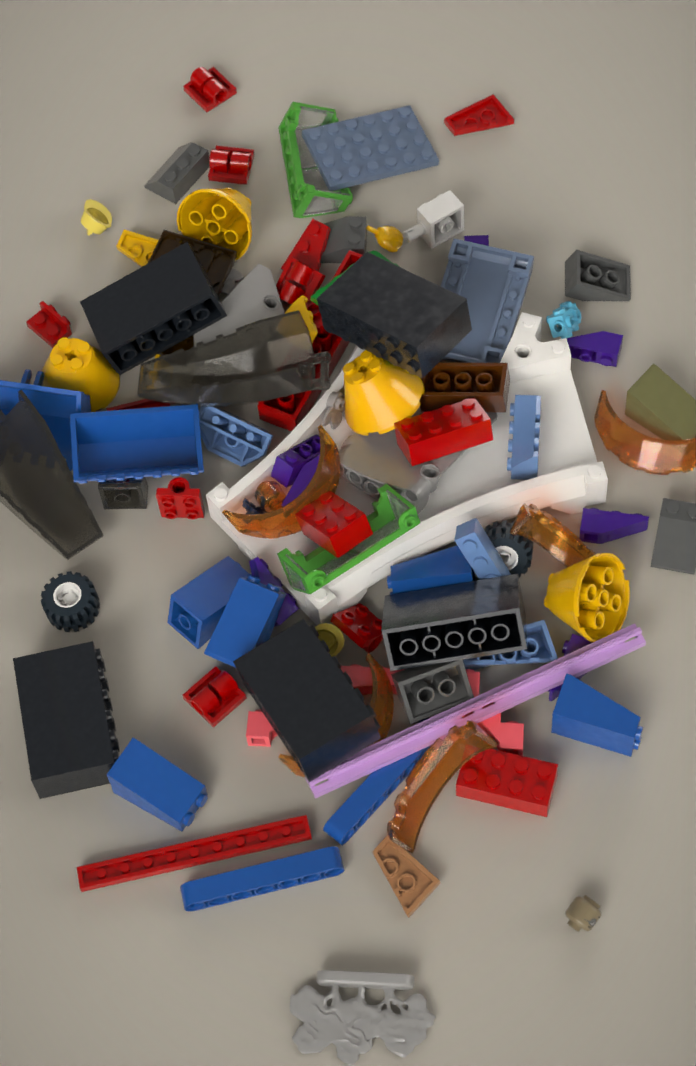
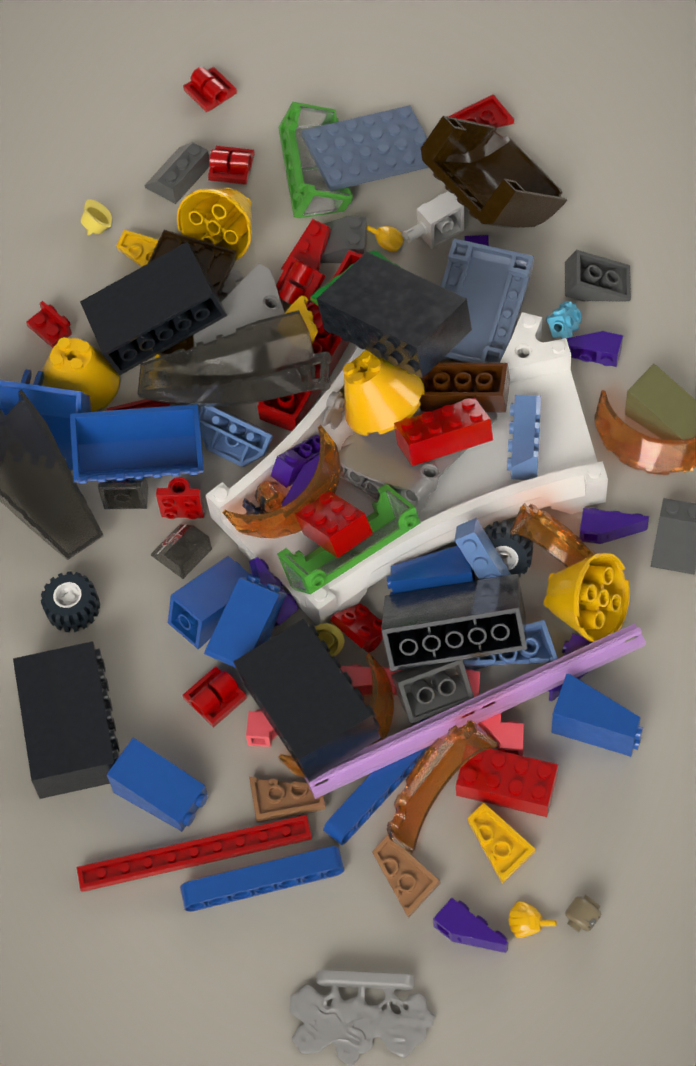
none -> clear smoke slope [151,524,212,579]
none -> medium nougat wing [249,776,326,822]
none -> dark brown slope [421,116,567,228]
none -> dark purple slope [433,898,508,953]
none -> yellow wing [467,803,535,884]
none -> yellow piece [508,901,557,938]

